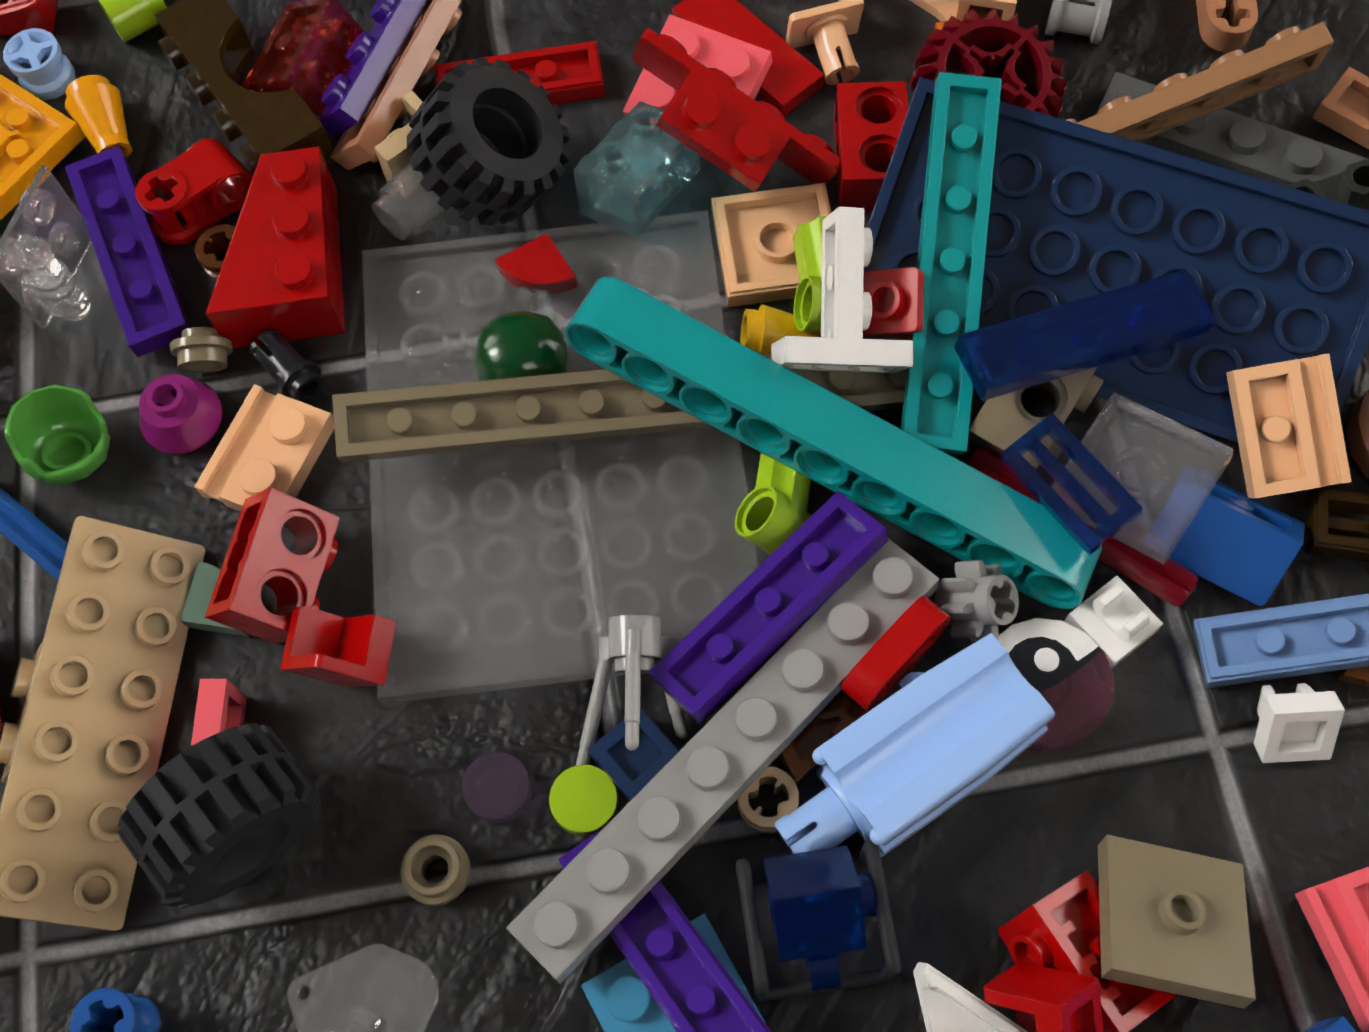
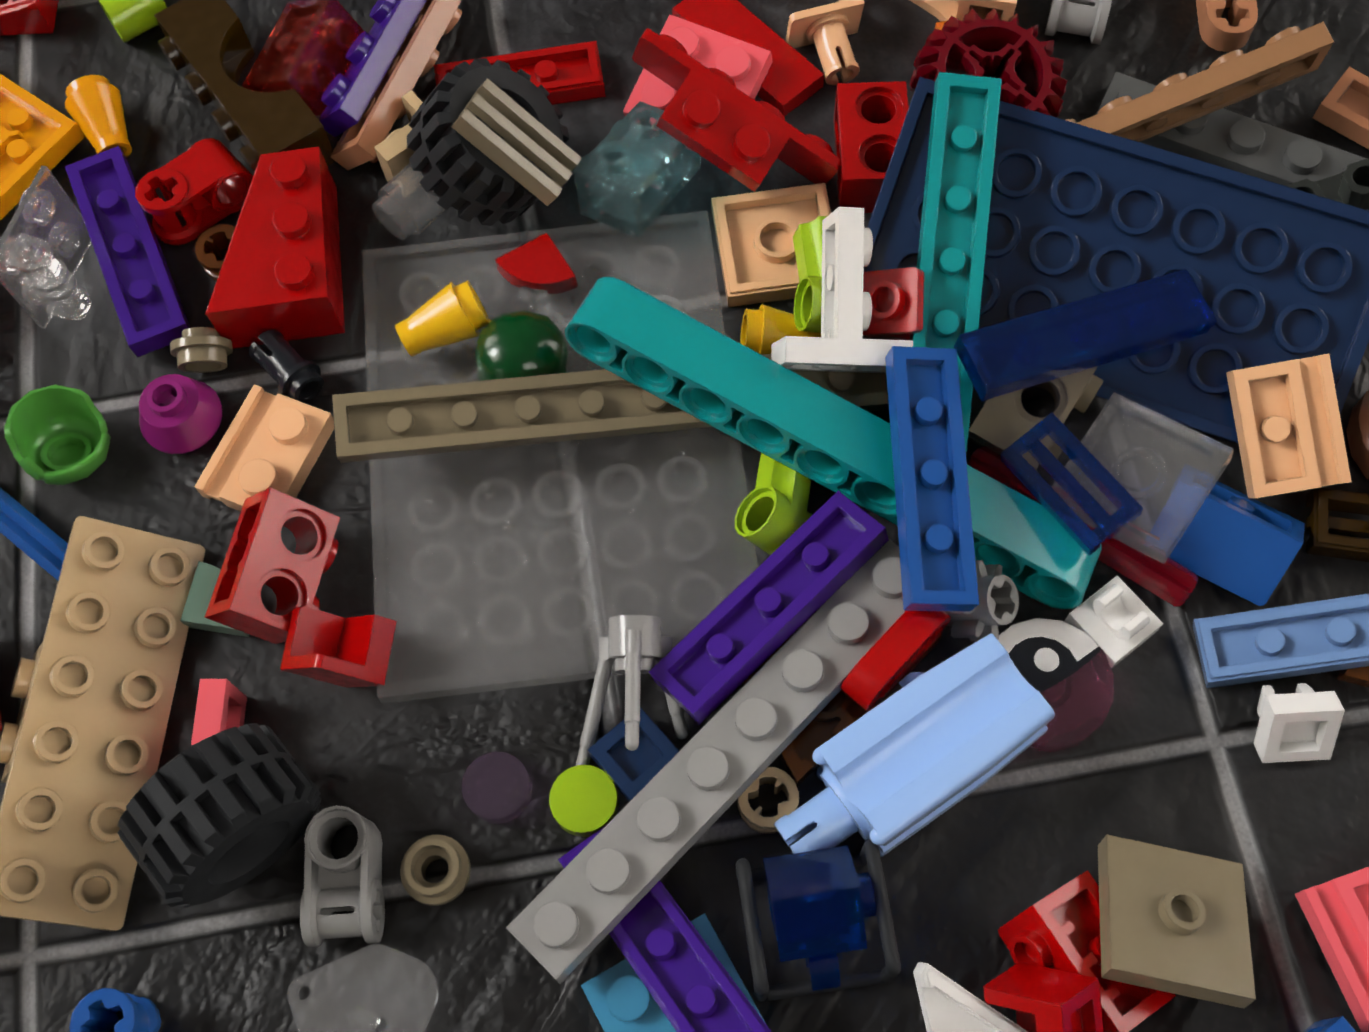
light blue wheel [3,28,76,101] -> none
none -> light grey piece [300,805,385,947]
none -> yellow cone [395,280,490,357]
none -> dark tan tile [451,78,582,206]
none -> blue plate [885,346,979,612]

